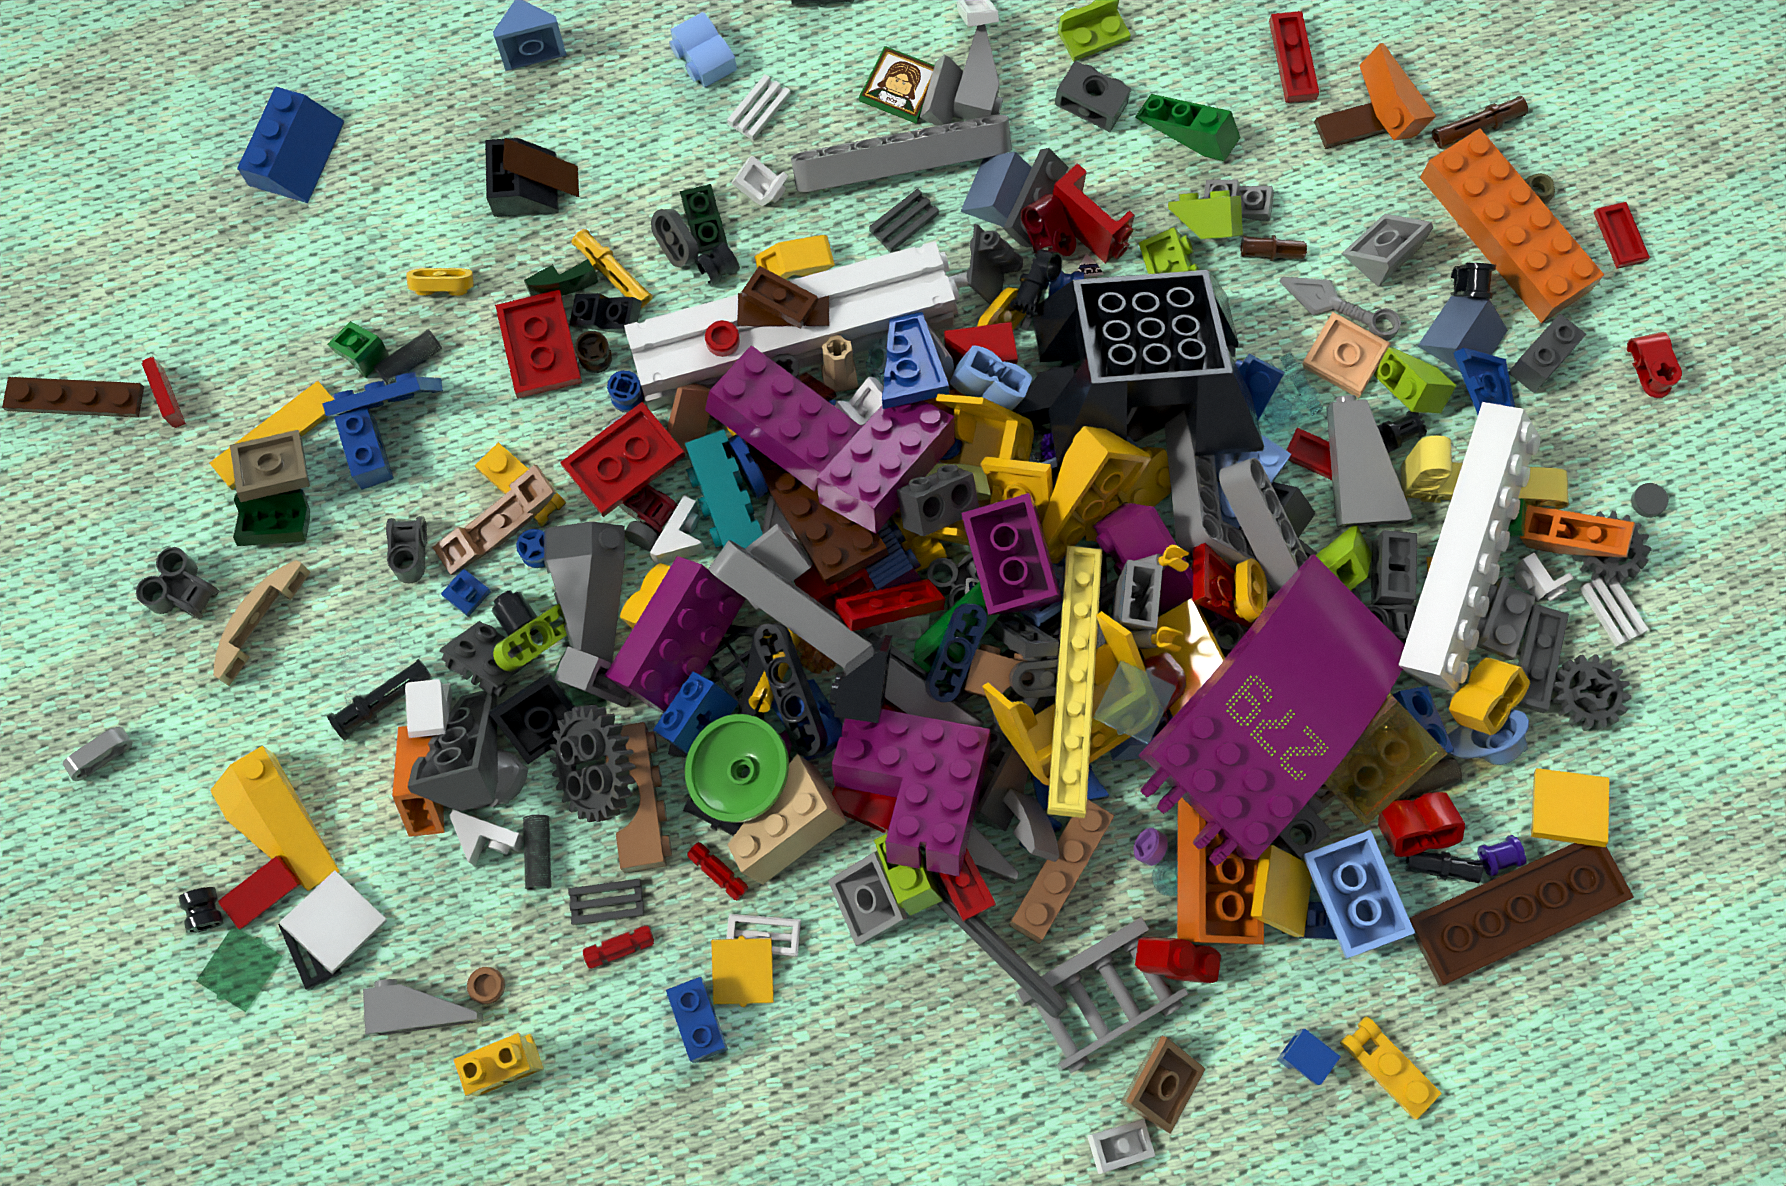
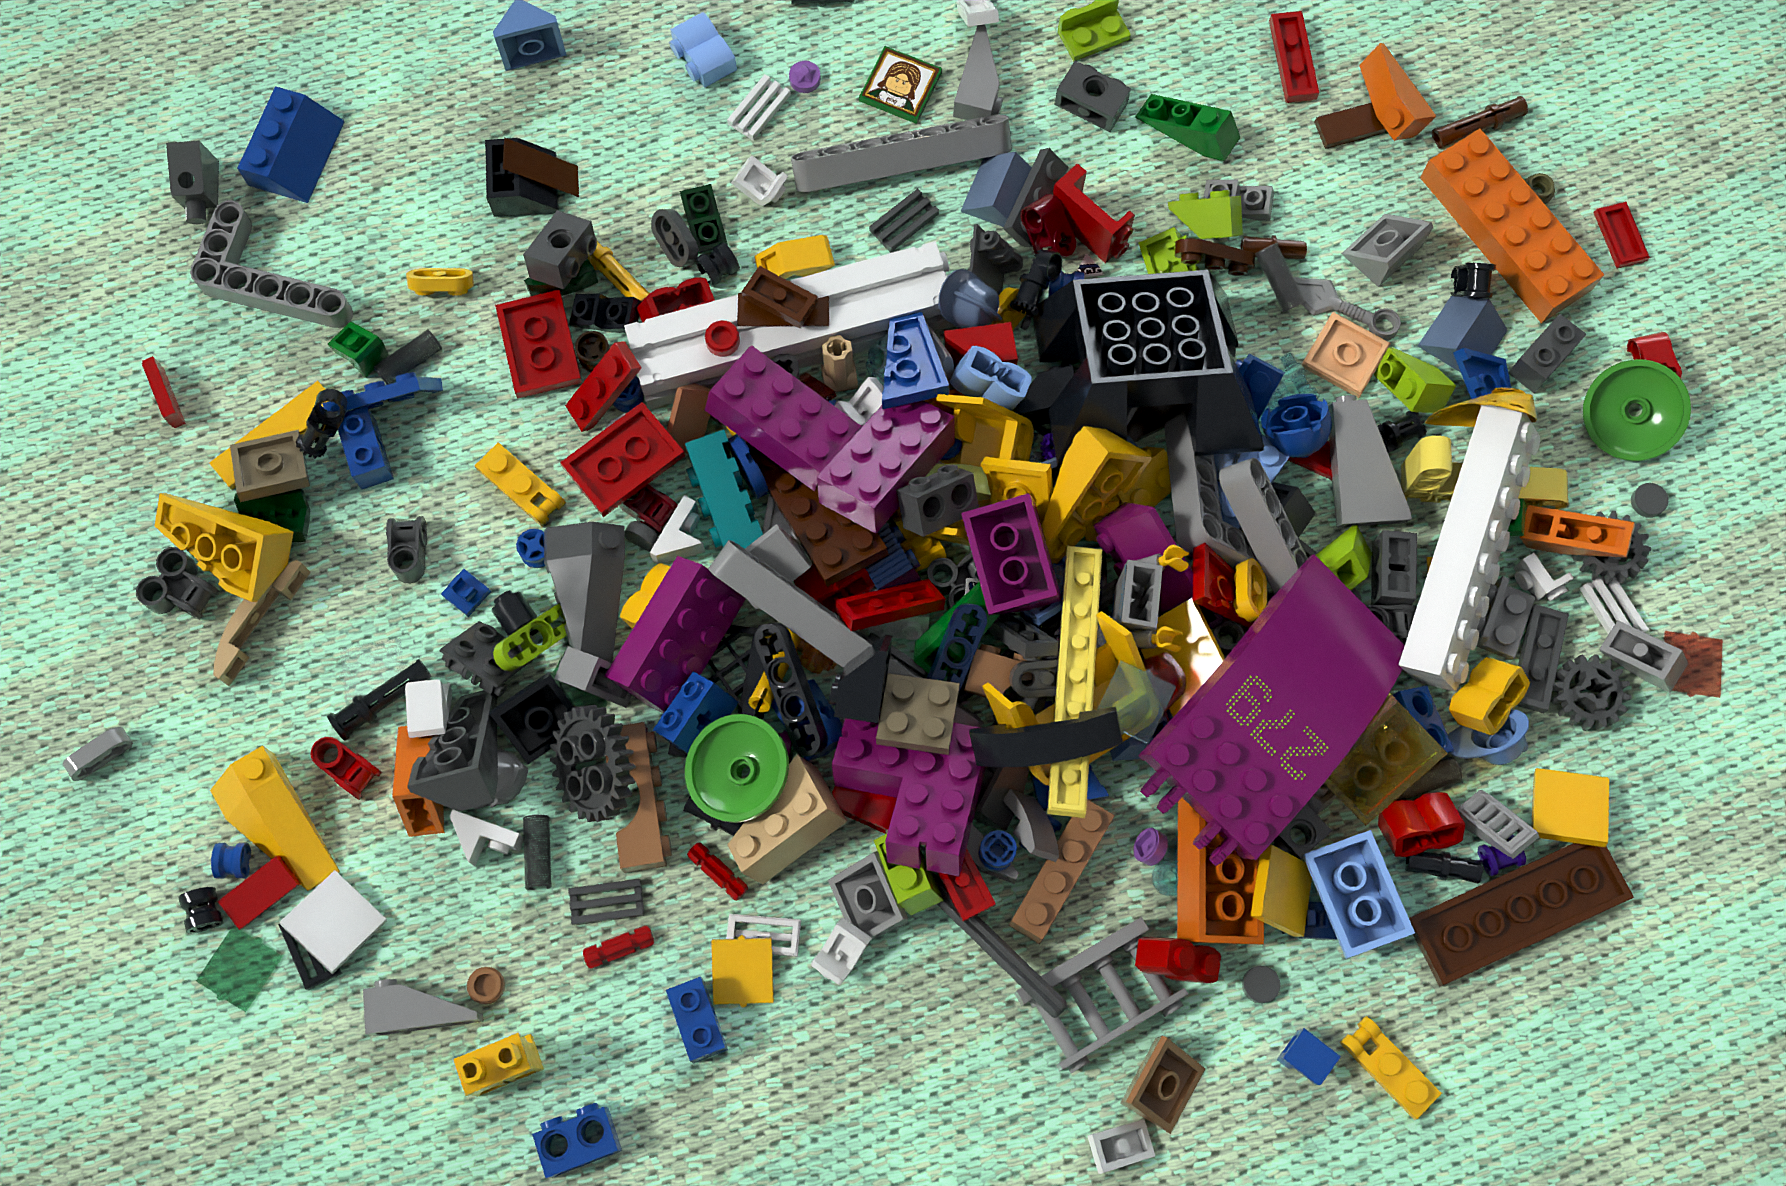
reddish brown plate [2,377,144,418] -> none
medium nougat slope [432,465,556,575] -> none
light grey slope [920,55,963,126] -> none
none -> yellow wedge [154,493,294,602]
none -> dark grey torso [166,140,219,225]
none -> light grey beam [190,200,353,328]
none -> blue wheel [211,842,251,879]
none -> black connector [296,389,348,458]
none -> red piece [310,737,382,800]
none -> dark grey brick [523,210,597,289]
none -> blue brick [532,1103,622,1178]
none -> red plate [565,341,642,432]
none -> red brick [637,277,715,323]
none -> medium lavender tile [789,61,821,93]
none -> white bracket [811,917,872,985]
none -> dark tan plate [876,673,960,755]
none -> sand blue piece [938,269,1002,329]
none -> black slope [969,707,1123,767]
none -> blue wheel [978,830,1017,872]
none -> reddish brown plate [1174,238,1255,276]
none -> dark grey tile [1242,966,1280,1003]
none -> flat silver piece [1255,243,1305,312]
none -> blue cylinder [1261,394,1332,458]
none -> yellow piece [1425,388,1537,427]
none -> light grey slope [1457,790,1540,859]
none -> bright green dish [1583,359,1691,461]
none -> light grey slope [1599,620,1688,693]
none -> clear red piece [1664,631,1723,698]

